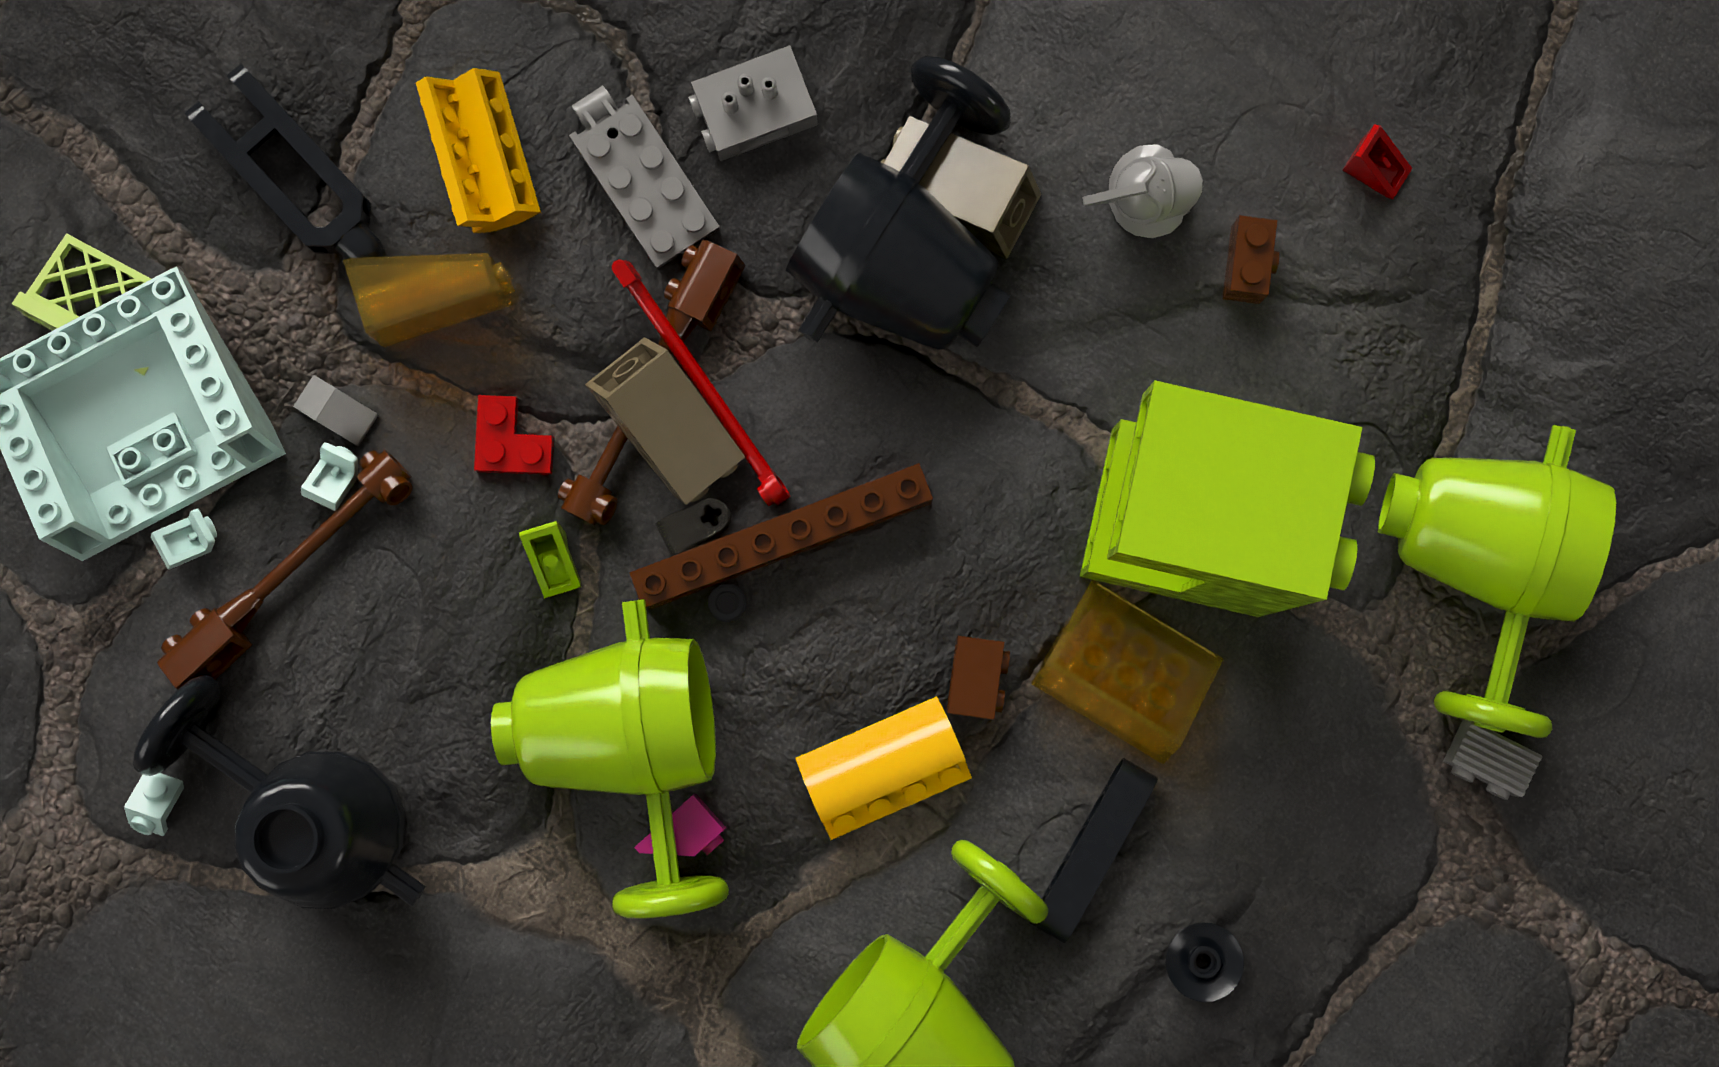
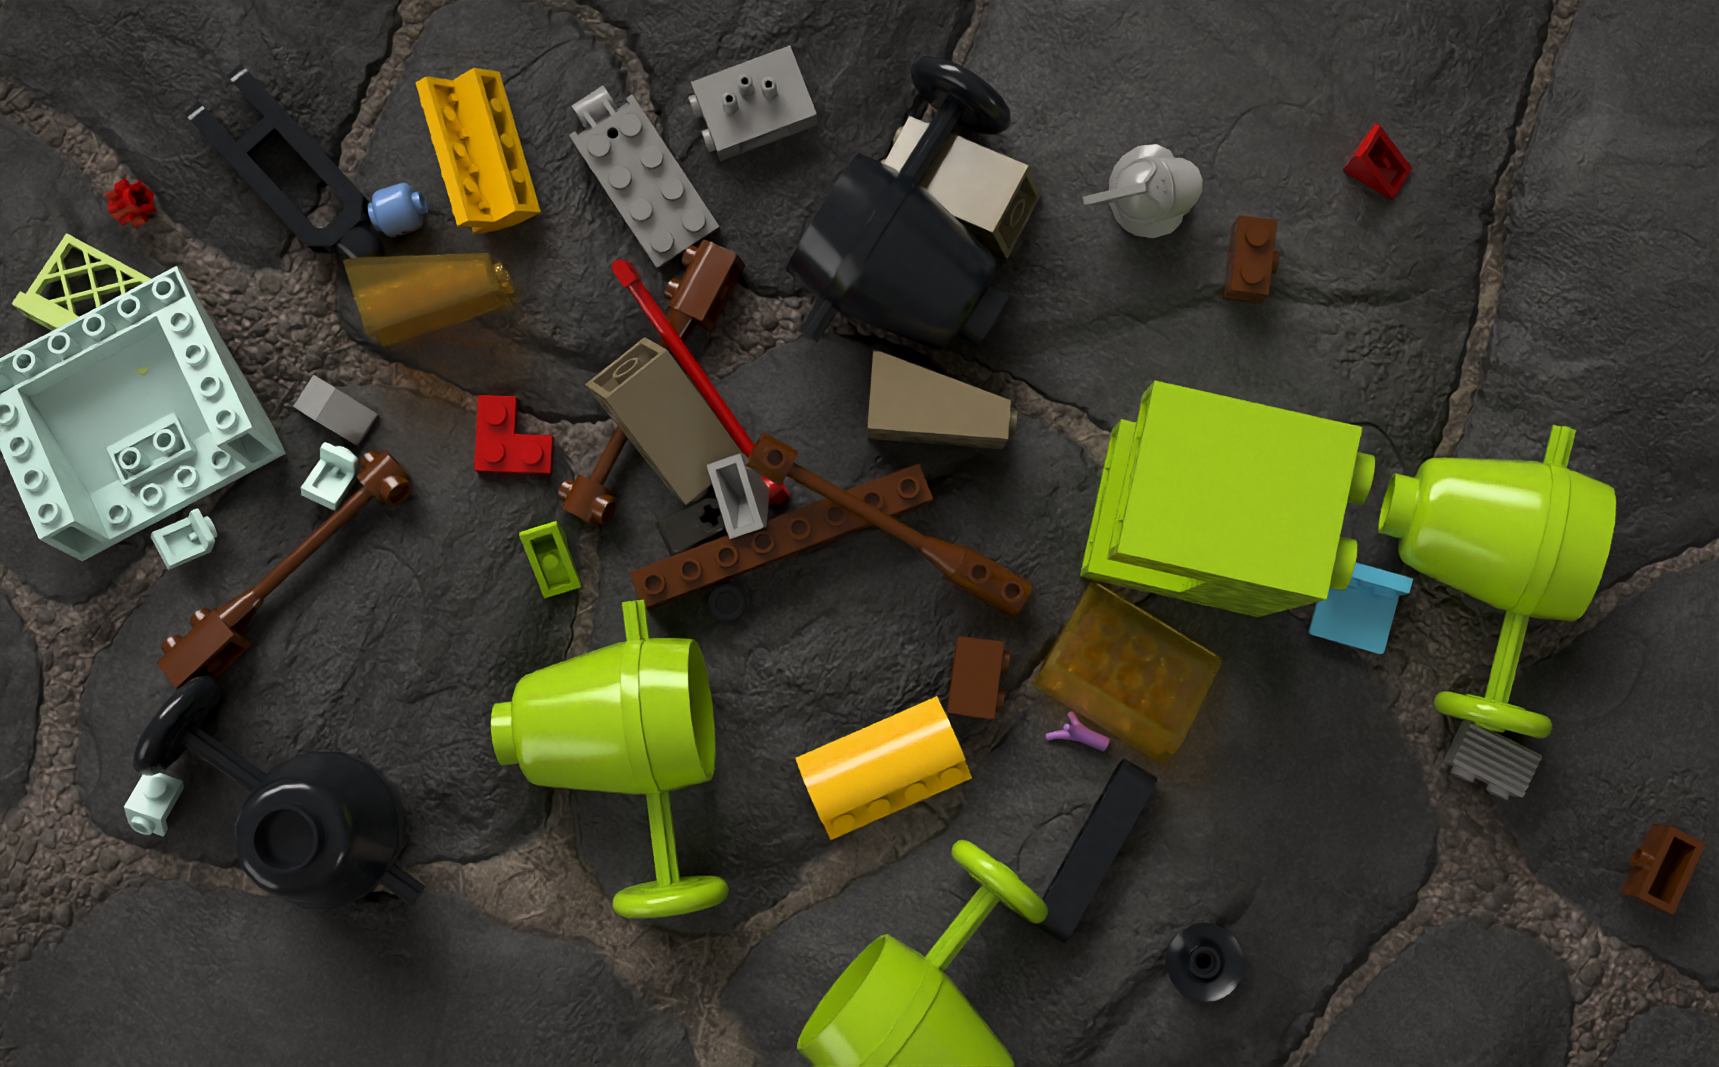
dark pink slope [634,794,726,856] -> none
none -> red gear [105,178,157,227]
none -> medium blue head [368,182,428,238]
none -> light grey slope [707,453,770,539]
none -> reddish brown bar [744,432,1033,616]
none -> dark tan slope [867,351,1017,449]
none -> medium lavender bar [1046,711,1110,752]
none -> medium azure bracket [1308,562,1413,654]
none -> reddish brown brick [1620,823,1706,915]

